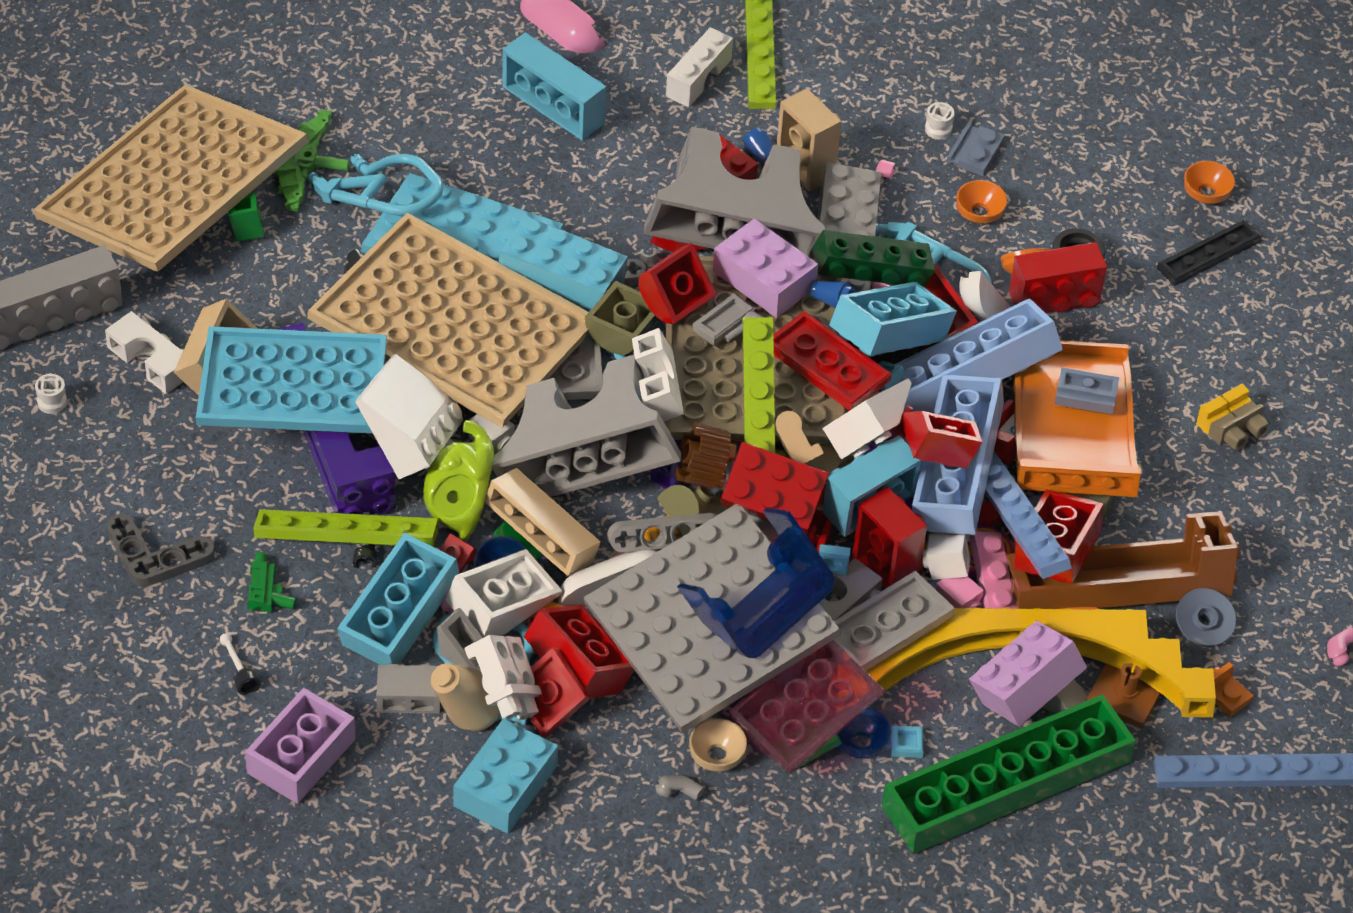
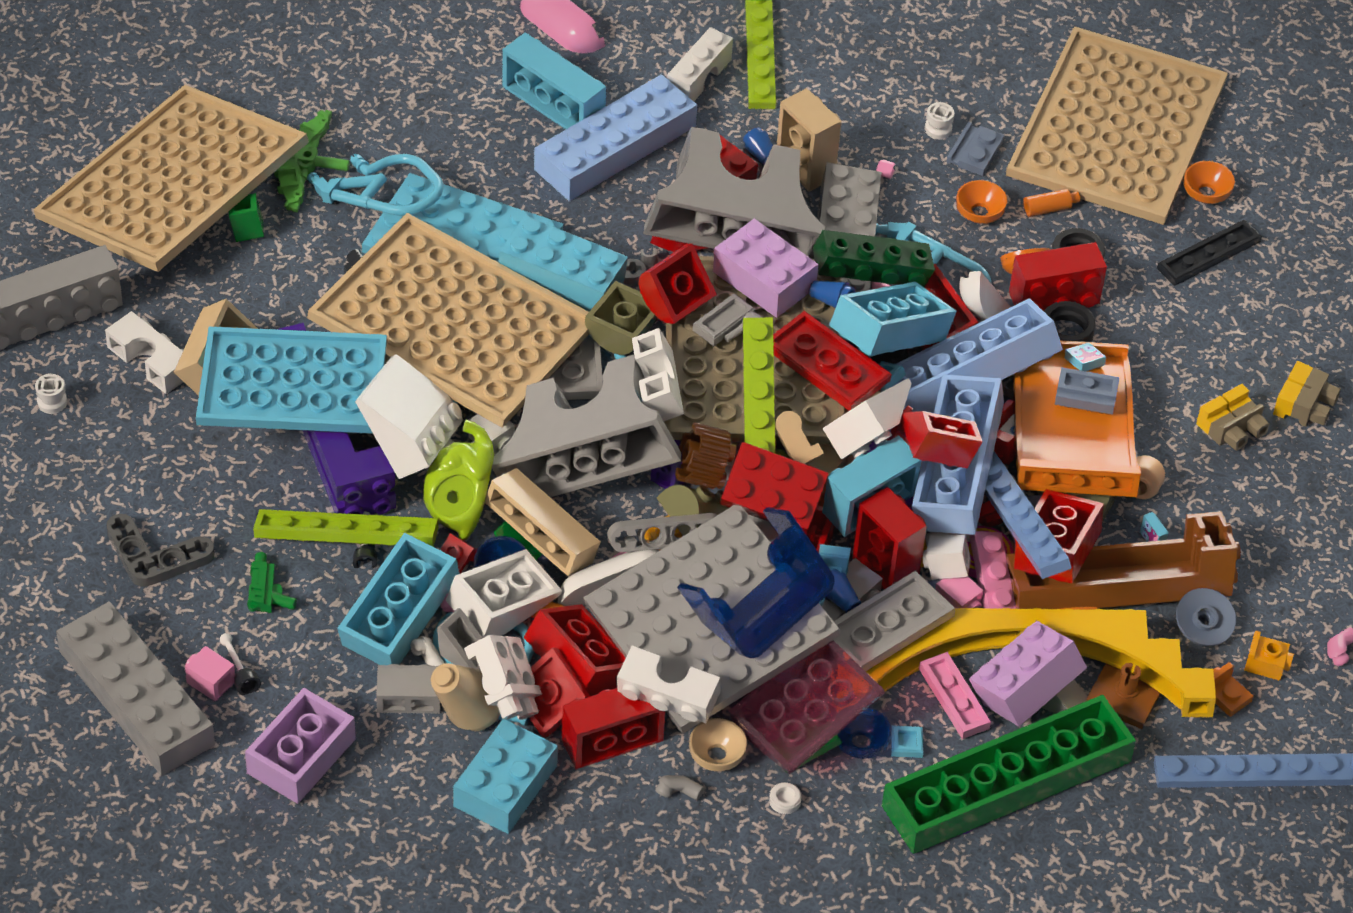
none -> light grey brick [56,601,215,776]
none -> bright pink brick [185,646,235,701]
none -> white arm [410,636,444,666]
none -> light blue brick [534,74,697,201]
none -> red brick [562,688,665,769]
none -> white arch [617,646,720,723]
none -> white tile [769,783,802,814]
none -> blue cone [819,569,862,613]
none -> bright pink plate [919,652,991,739]
none -> tan plate [1006,26,1228,225]
none -> orange cylinder [1023,189,1080,217]
none -> black tyre [1044,301,1095,342]
none -> medium azure tile [1064,342,1106,371]
none -> light nougat head [1135,455,1165,500]
none -> medium azure tile [1140,512,1168,542]
none -> light orange brick [1244,630,1294,681]
none -> dark tan hips [1273,361,1341,427]

